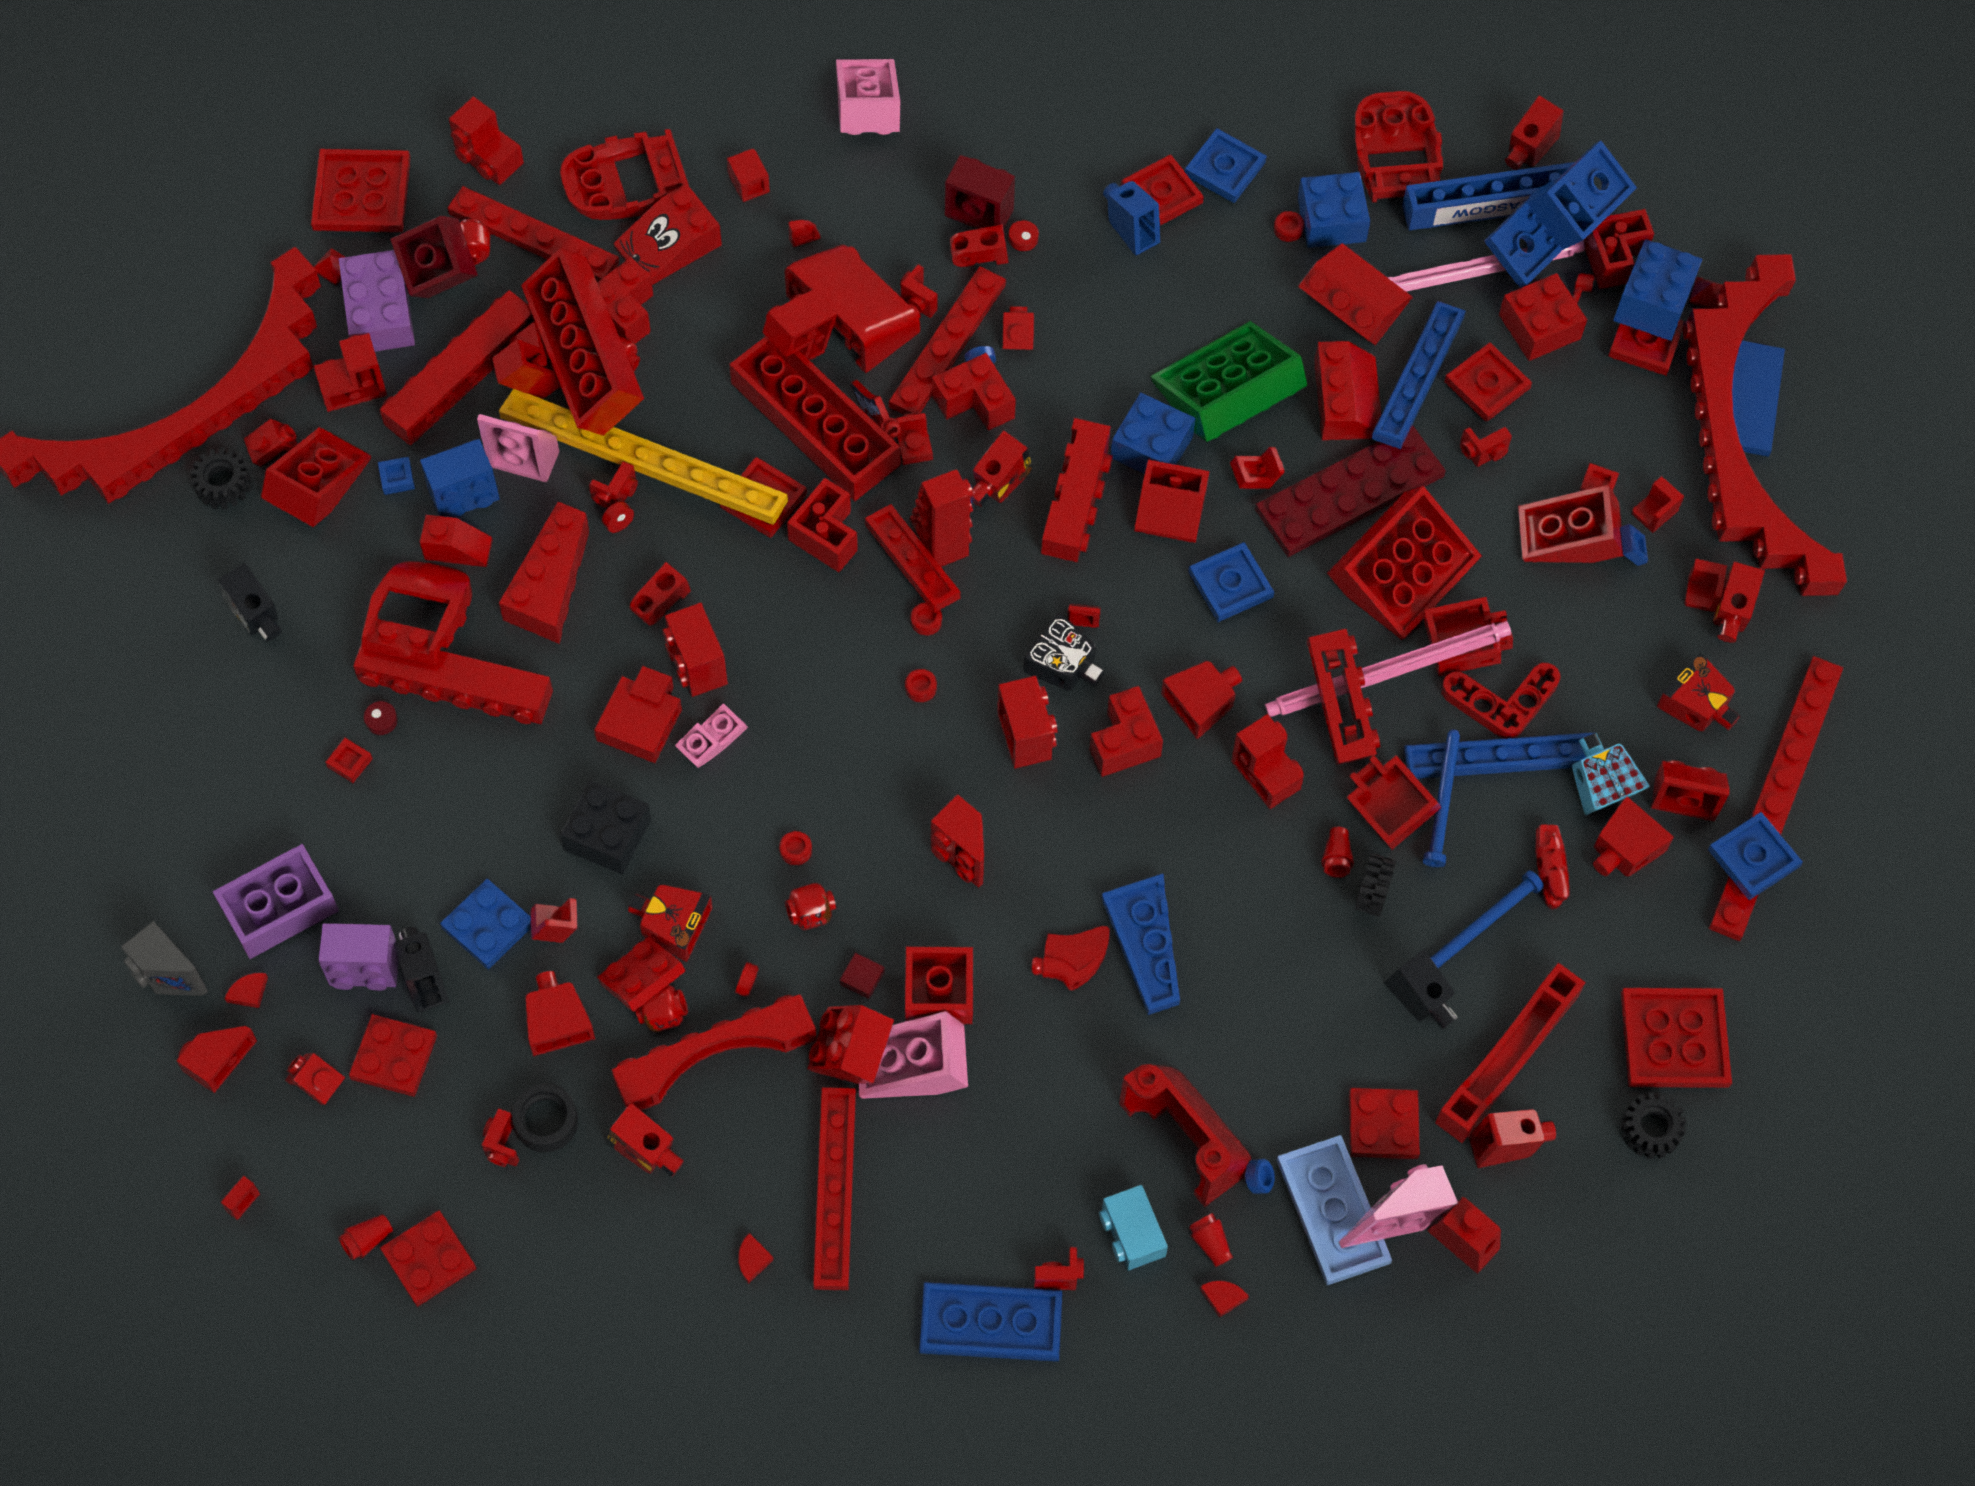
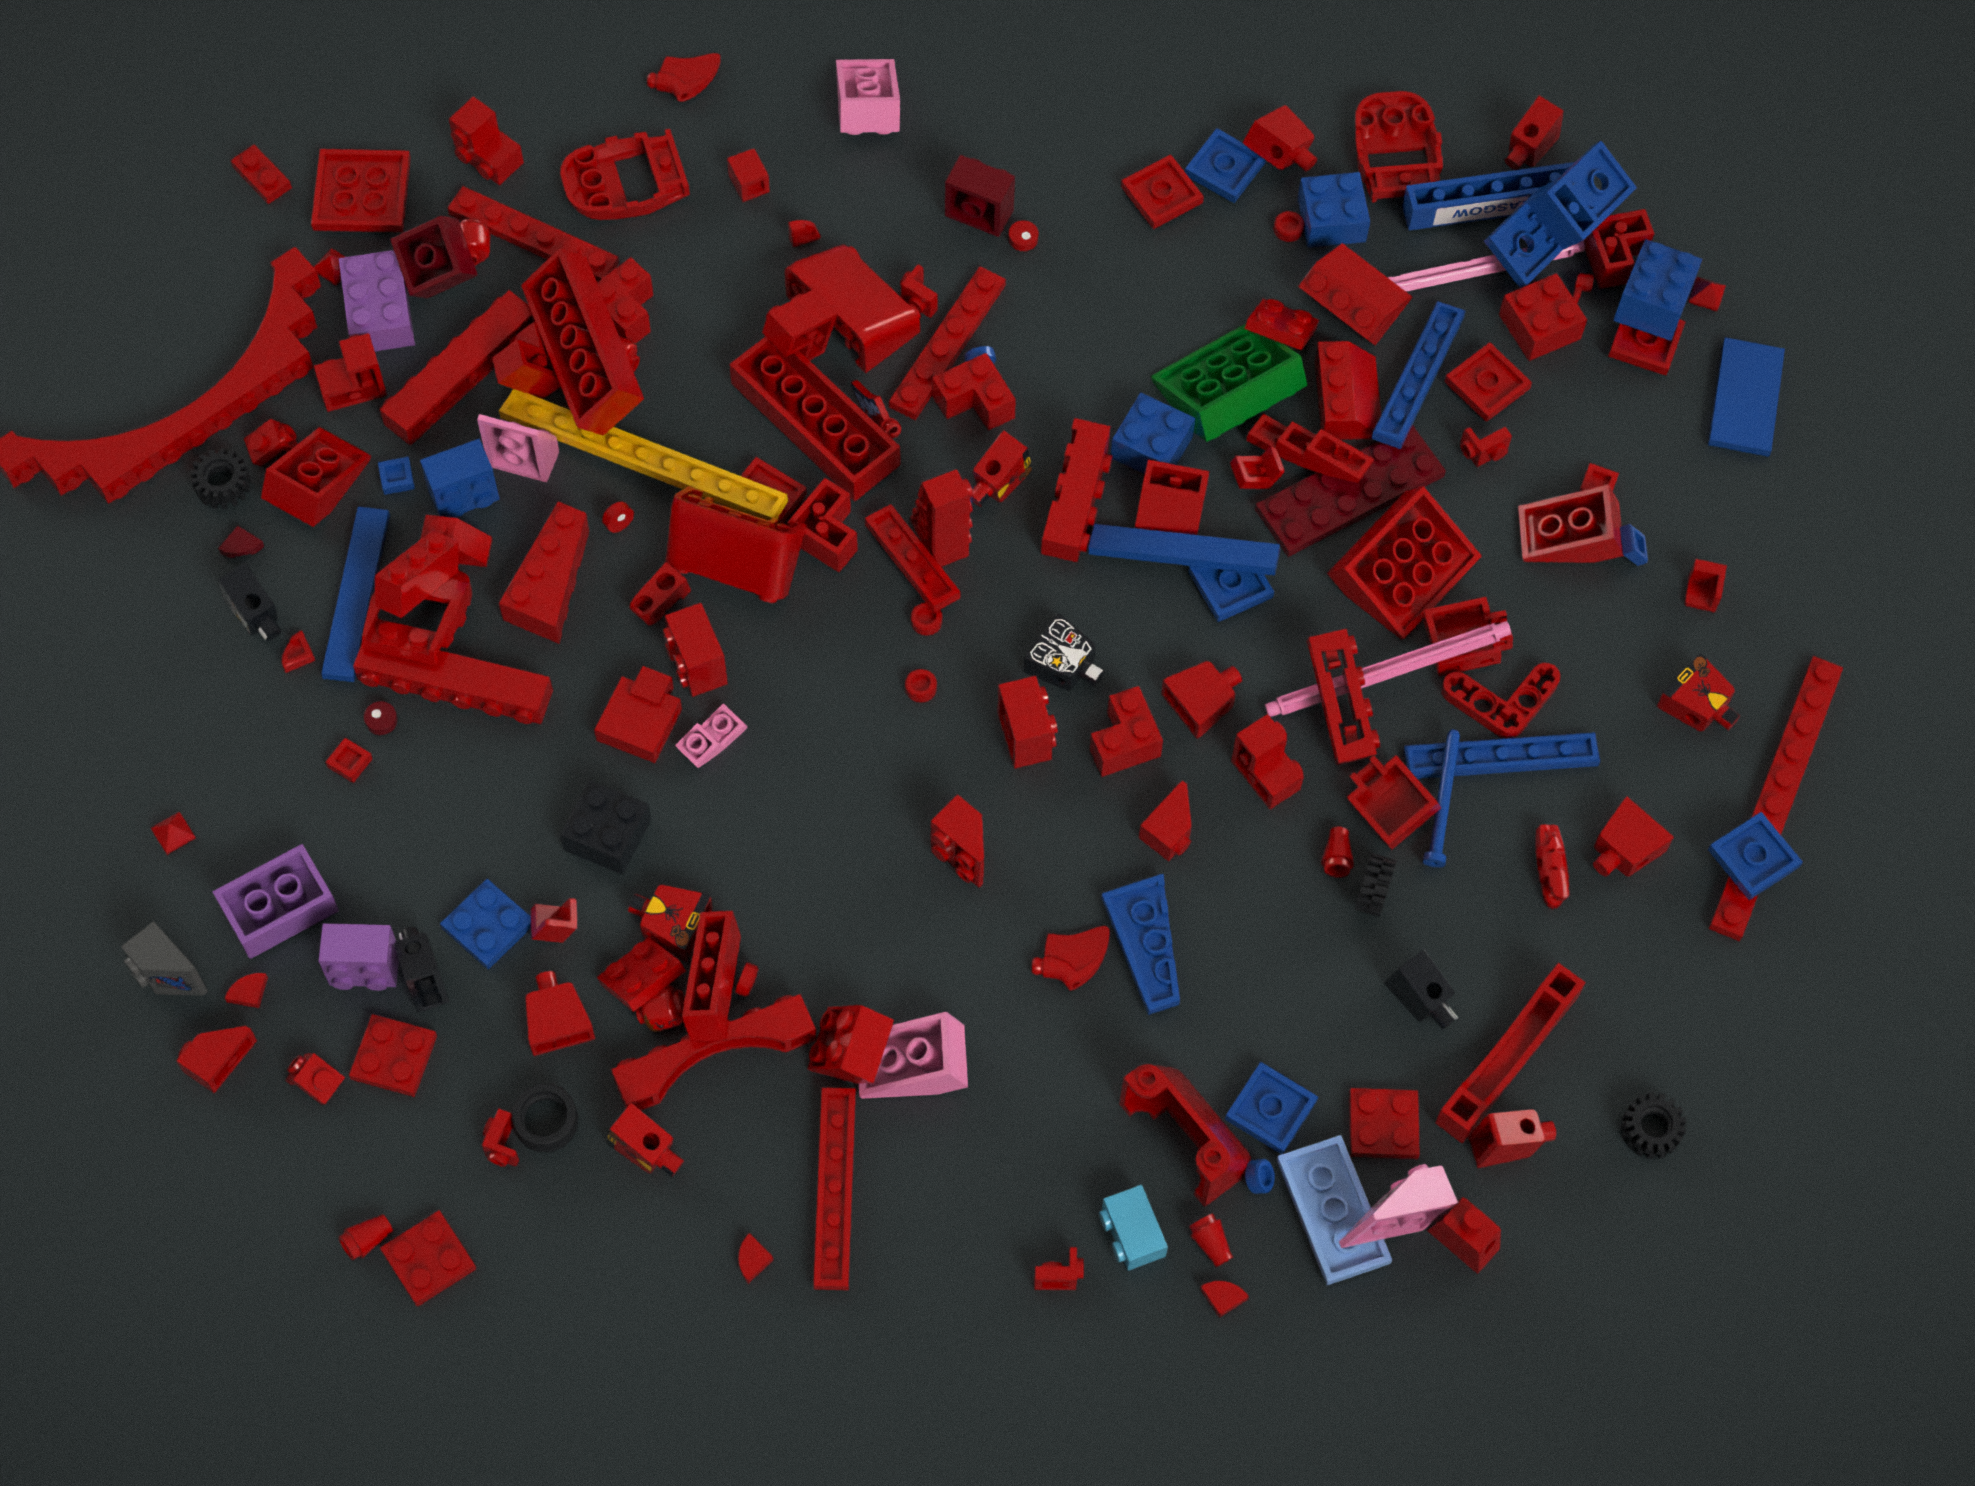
red tile [221,1176,260,1220] -> none
red bracket [589,461,638,508] -> none
red slope [613,183,722,285] -> none
red tile [779,831,812,865] -> none
red head [785,883,836,930] -> none
dark red tile [840,953,885,999] -> none
red bracket [896,413,933,465] -> none
red brick [905,947,973,1024] -> none
blue tile [919,1282,1062,1362] -> none
red leg [950,224,1009,267] -> none
red bracket [1003,307,1034,350] -> none
red slope [1068,604,1101,628] -> none
blue torso [1103,181,1161,256] -> none
blue bar [1430,870,1544,968] -> none
torso [1572,733,1649,815] -> none
red plate [1621,988,1732,1088] -> none
red panel [1631,476,1684,533] -> none
red slope [1651,760,1730,822] -> none
red arch [1683,254,1847,596] -> none
red torso [1713,561,1765,643] -> none
none -> red slope [151,812,196,855]
none -> dark red tile [218,526,264,558]
none -> red plate [230,144,292,204]
none -> red tile [282,630,316,673]
none -> blue tile [321,507,390,682]
none -> red brick [375,530,459,618]
none -> red arm [647,53,721,102]
none -> red windscreen [666,486,807,603]
none -> red brick [682,911,741,1042]
none -> blue tile [1088,524,1280,575]
none -> red slope [1139,780,1192,862]
none -> blue plate [1225,1062,1318,1155]
none -> red torso [1242,105,1317,172]
none -> red plate [1245,298,1319,350]
none -> red slope [1246,414,1374,483]

